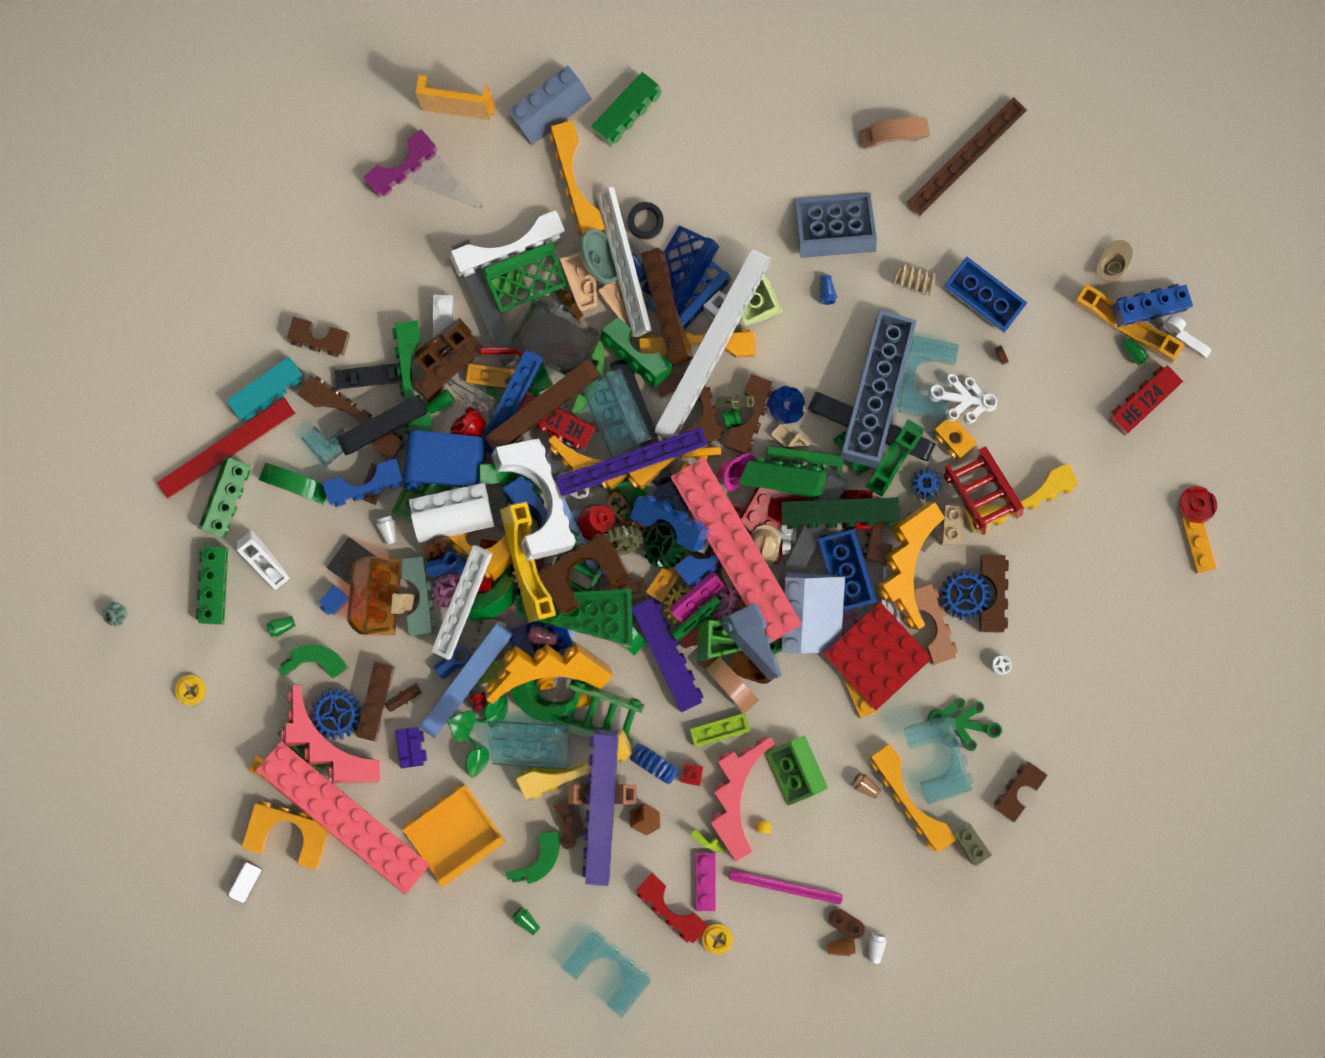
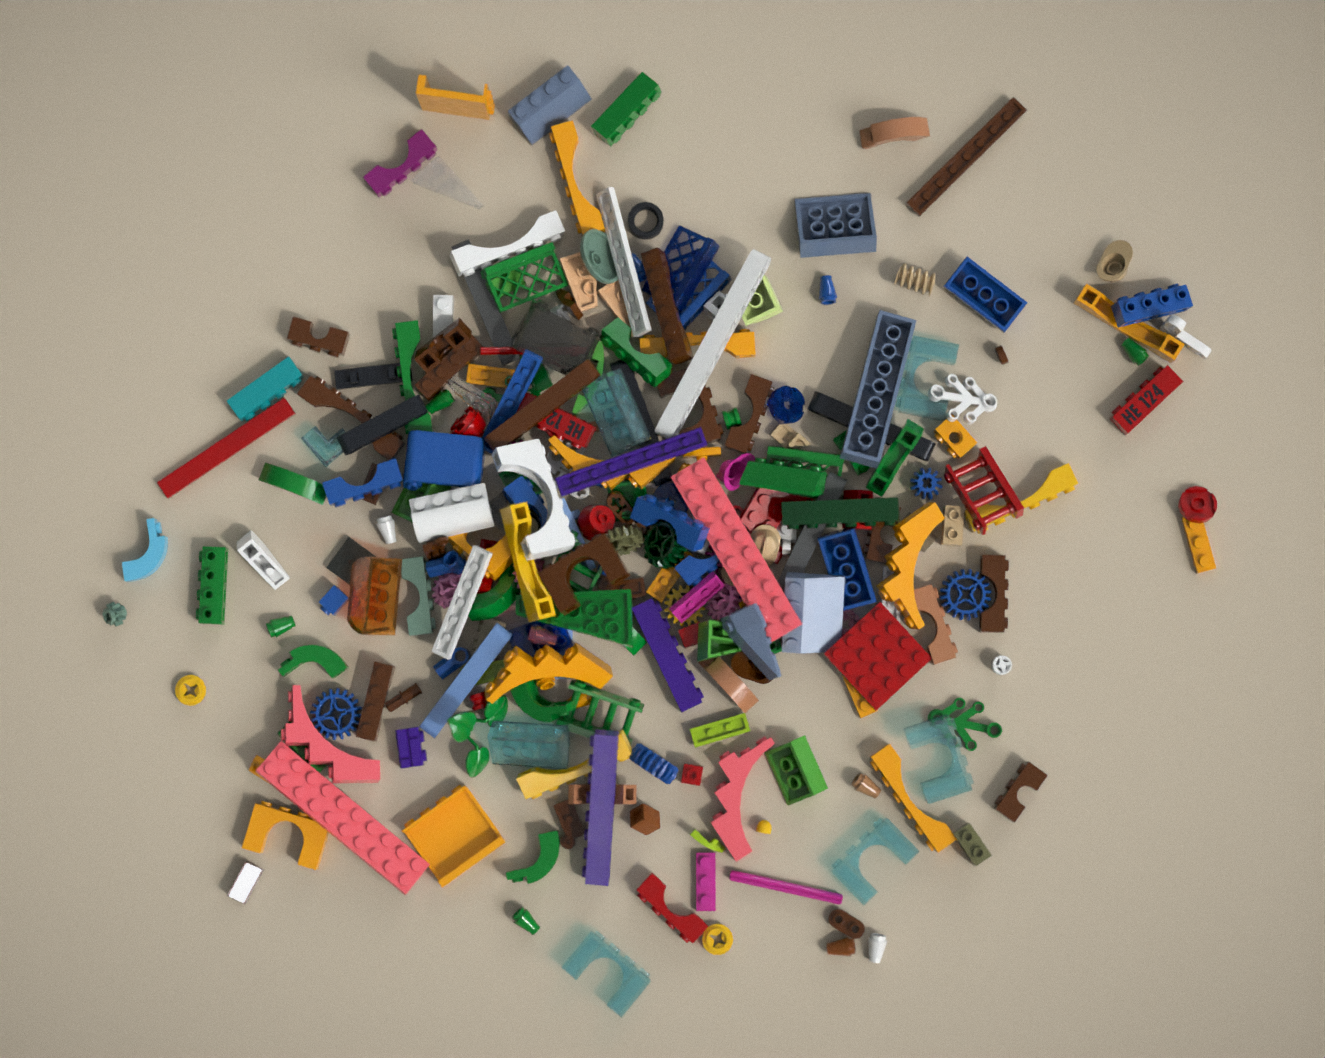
brick [197,457,250,538] -> none
tan slope [391,593,418,614] -> none
green slope [478,464,515,484] -> none
green pin [671,595,723,641] -> none
olive pin [716,394,754,409] -> none
none -> medium azure arch [122,518,168,582]
none -> clear light blue arch [831,817,920,905]

